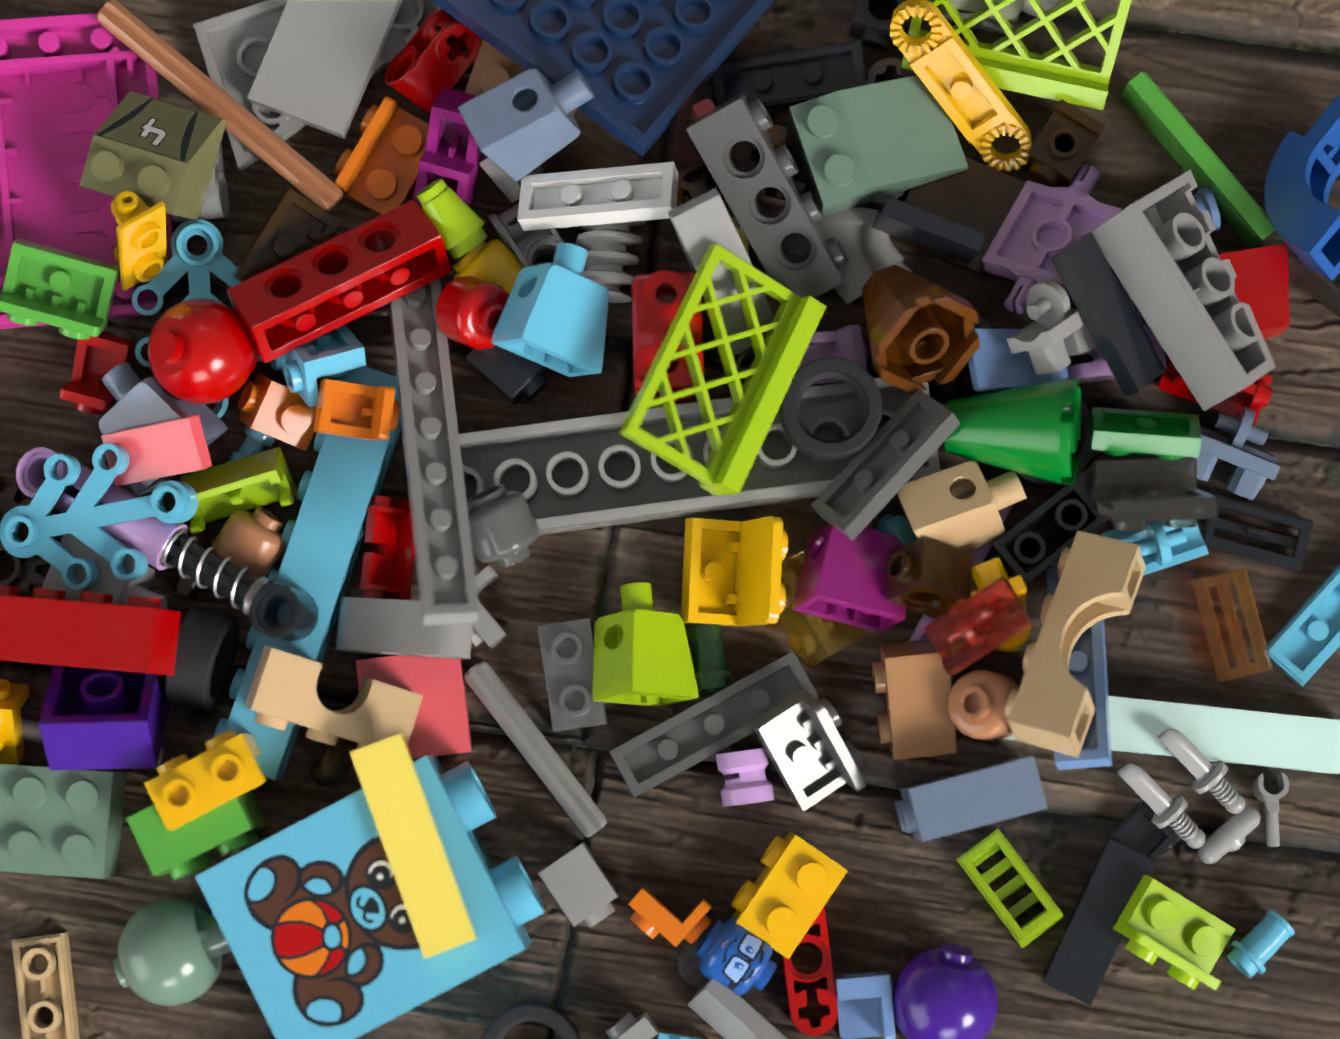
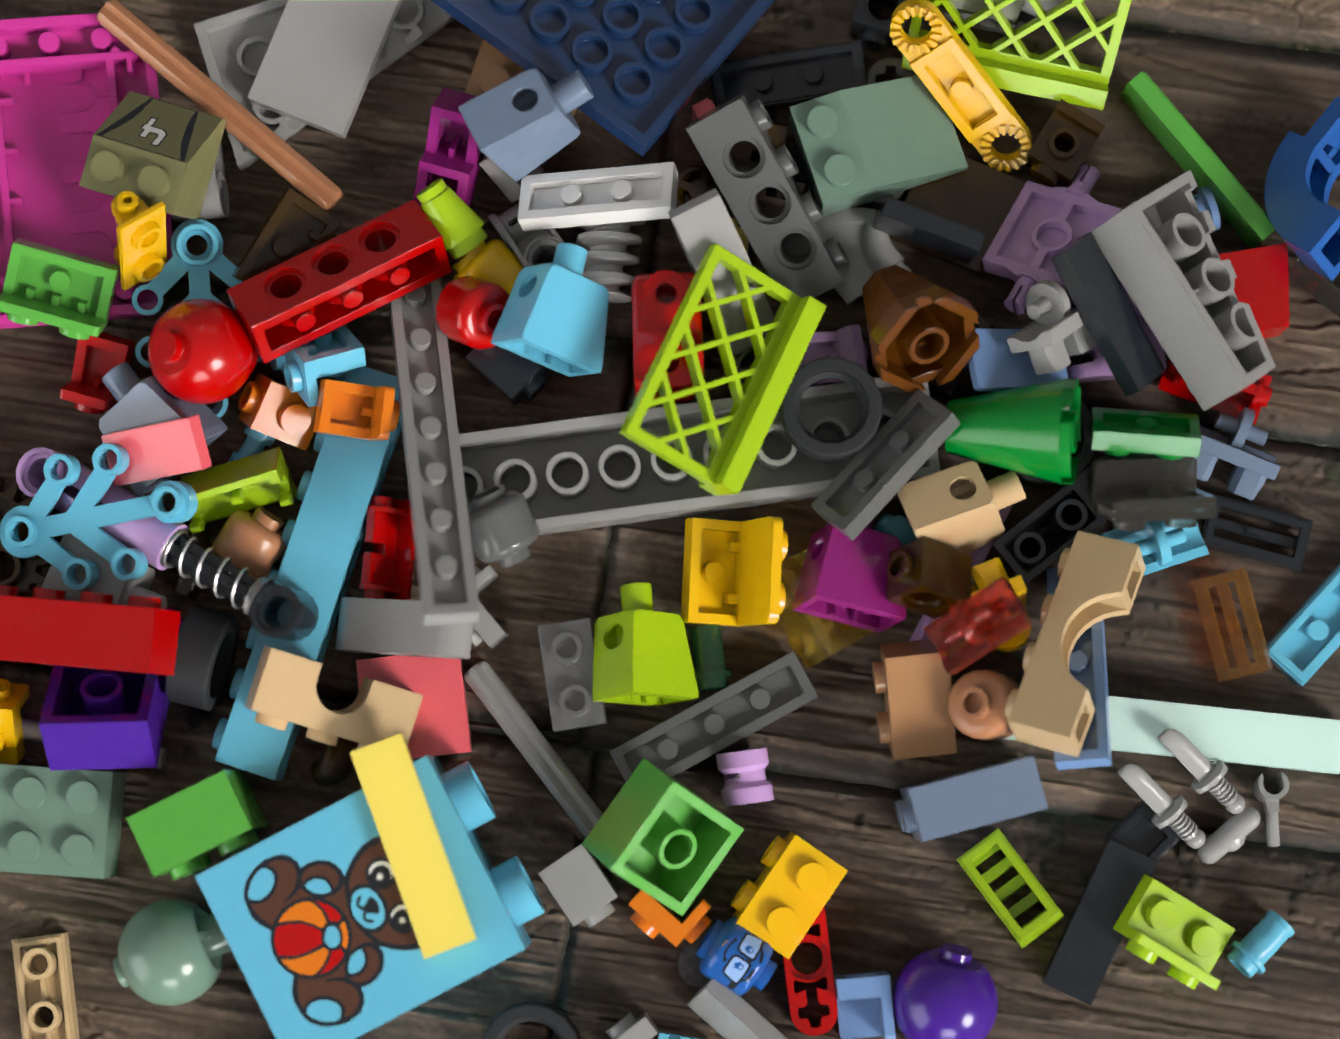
yellow bracket [144,729,265,830] -> none
orange bracket [334,96,429,216] -> none
red piece [385,9,481,113] -> none
bracket [750,688,866,812] -> none
none -> bright green brick [582,758,744,916]

